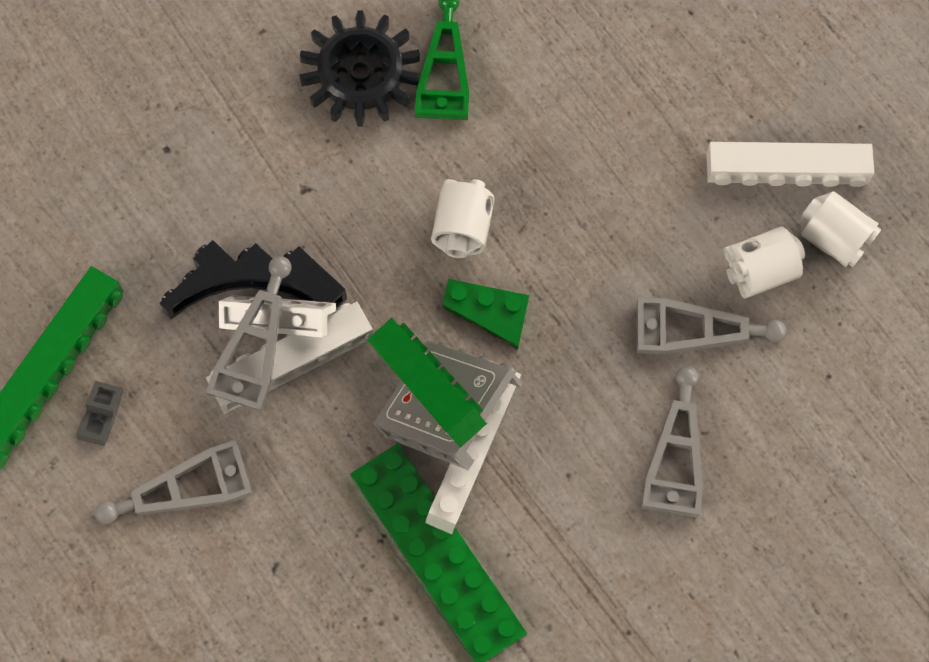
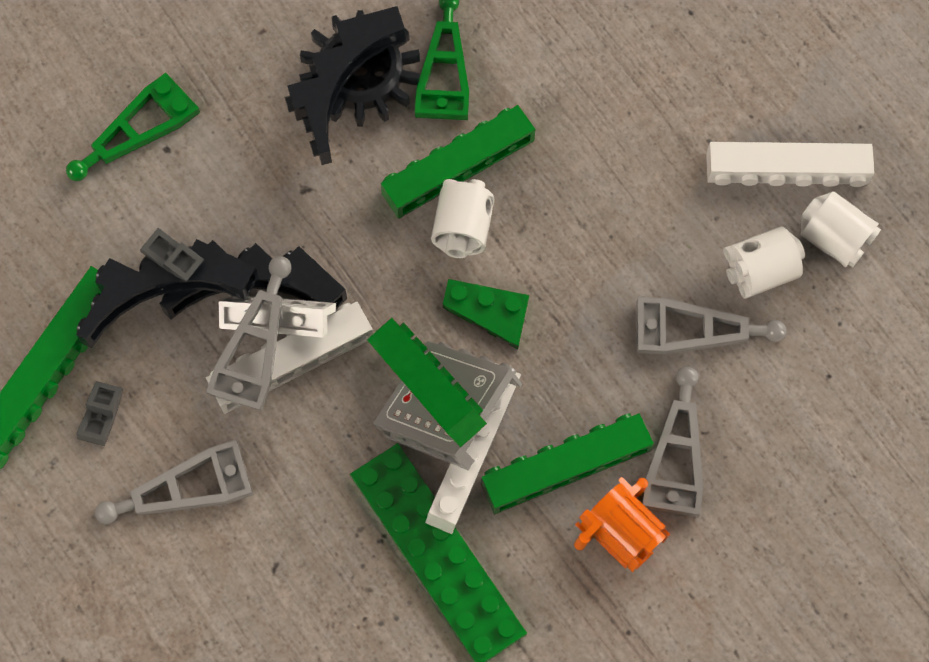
none -> green plate [66,73,200,181]
none -> black arch [76,239,259,348]
none -> dark grey slope [140,228,204,282]
none -> black arch [285,6,406,165]
none -> green brick [381,105,536,219]
none -> green brick [481,413,654,515]
none -> orange container [574,477,670,573]

